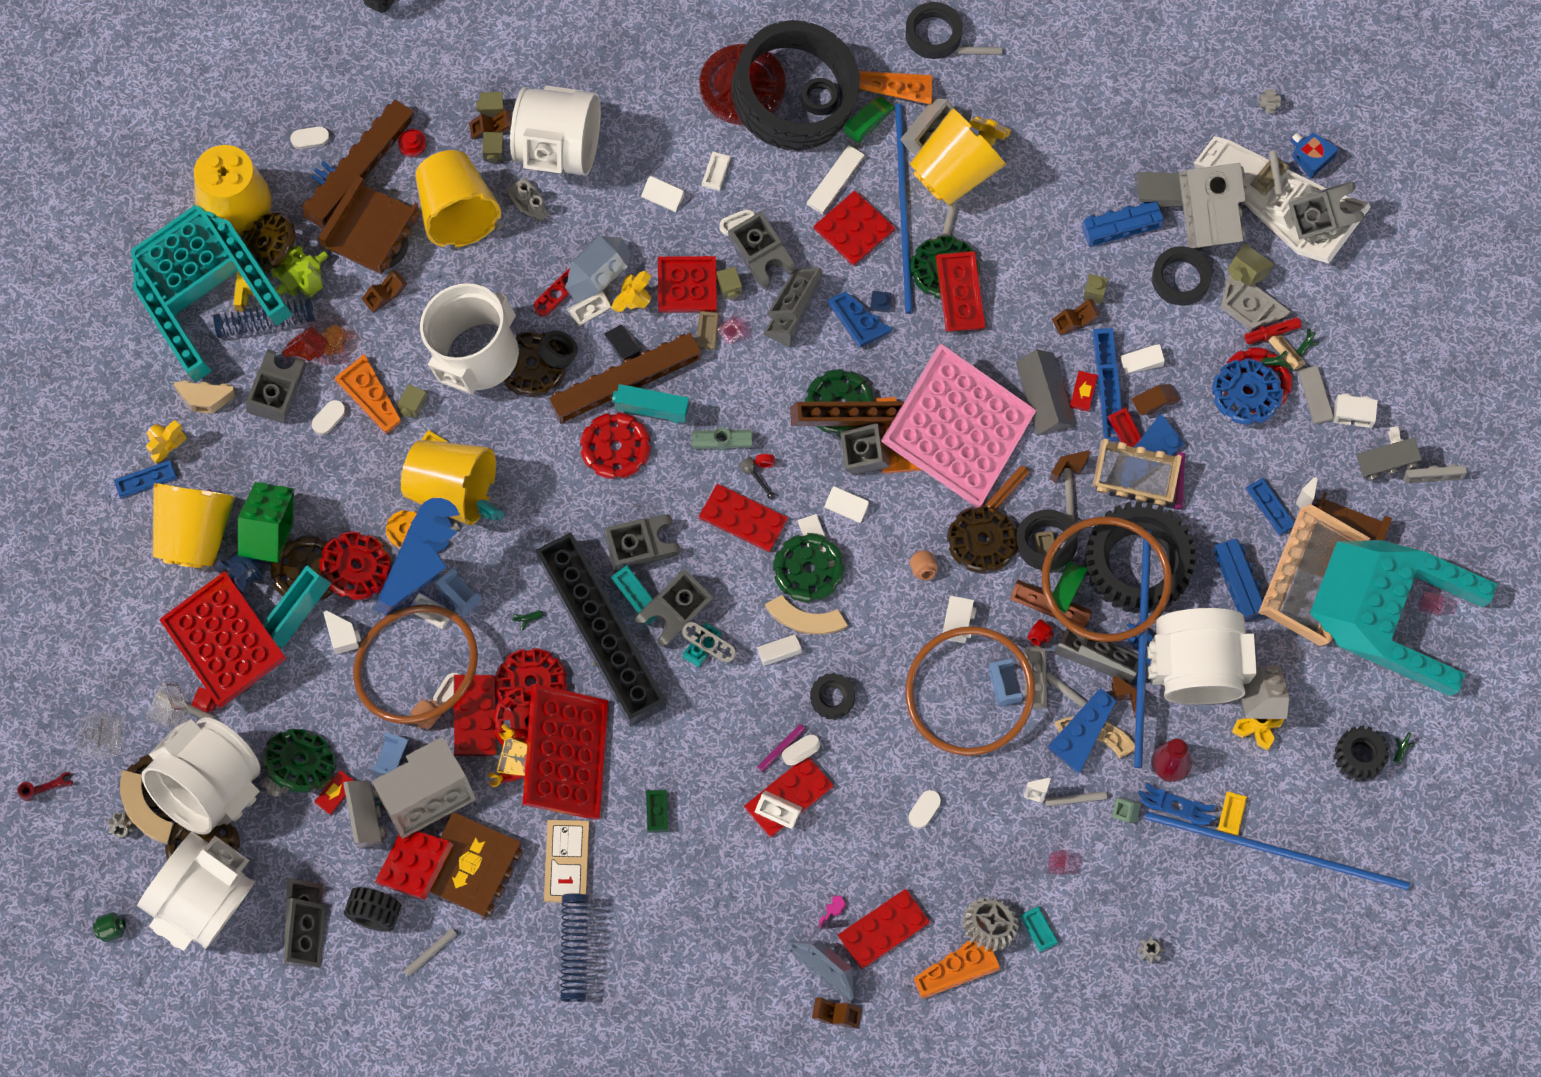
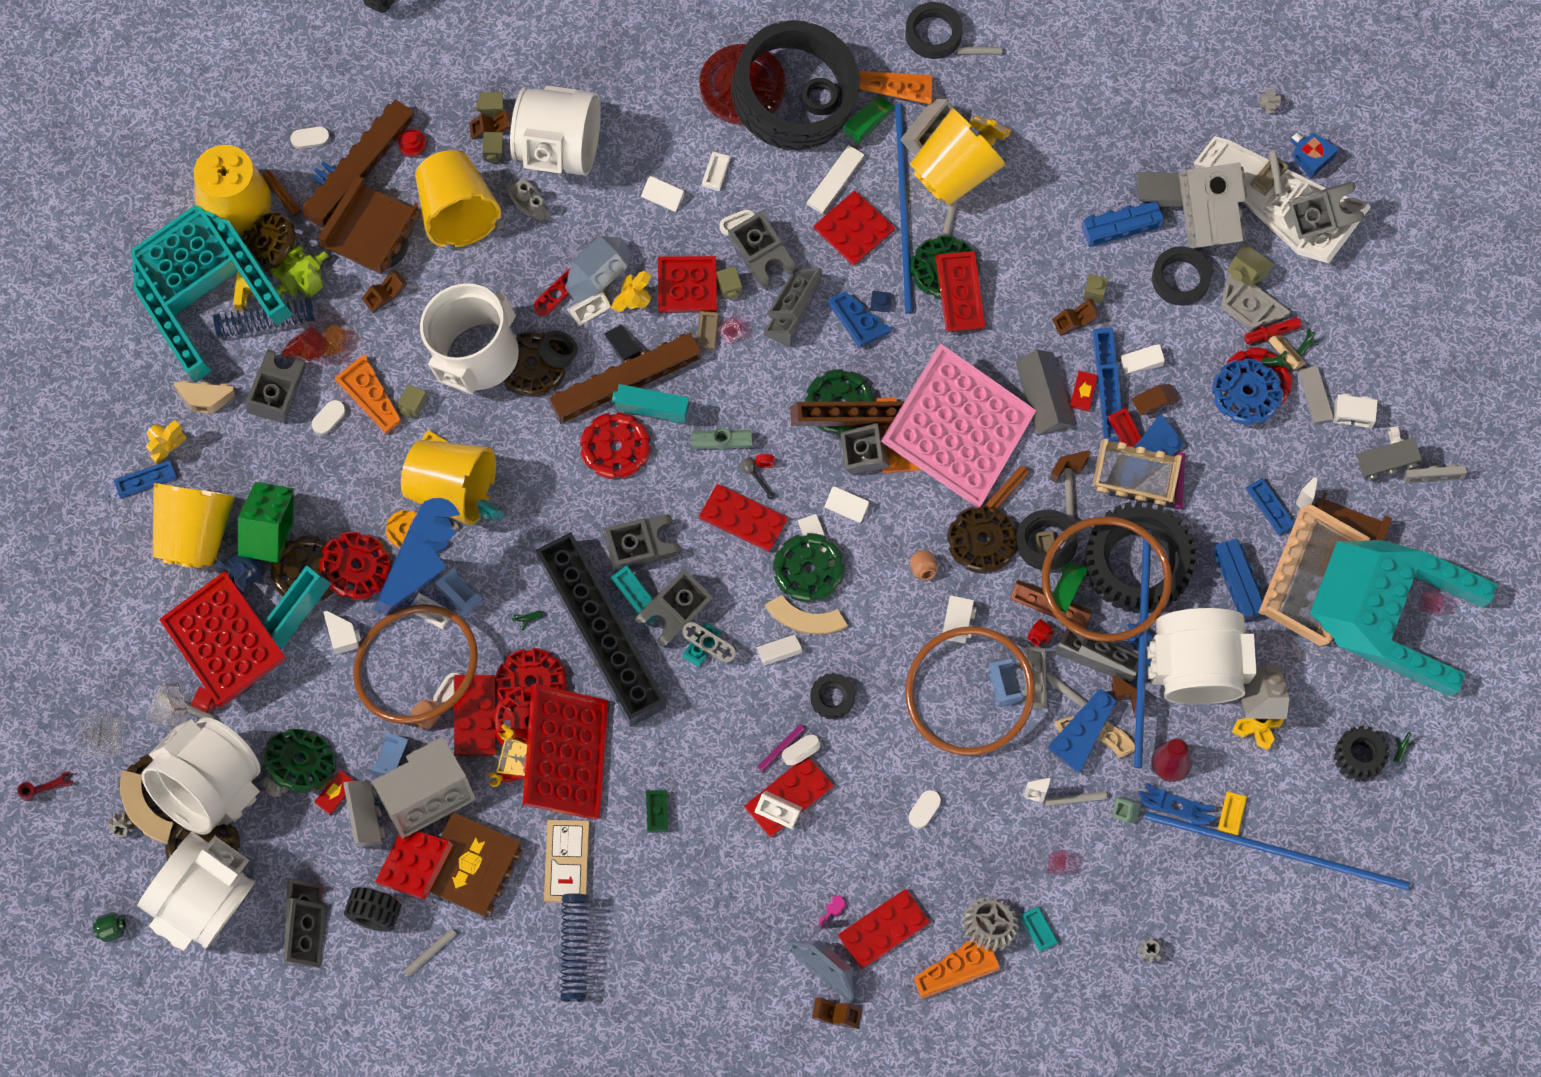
none -> dark orange axle [263,169,302,216]

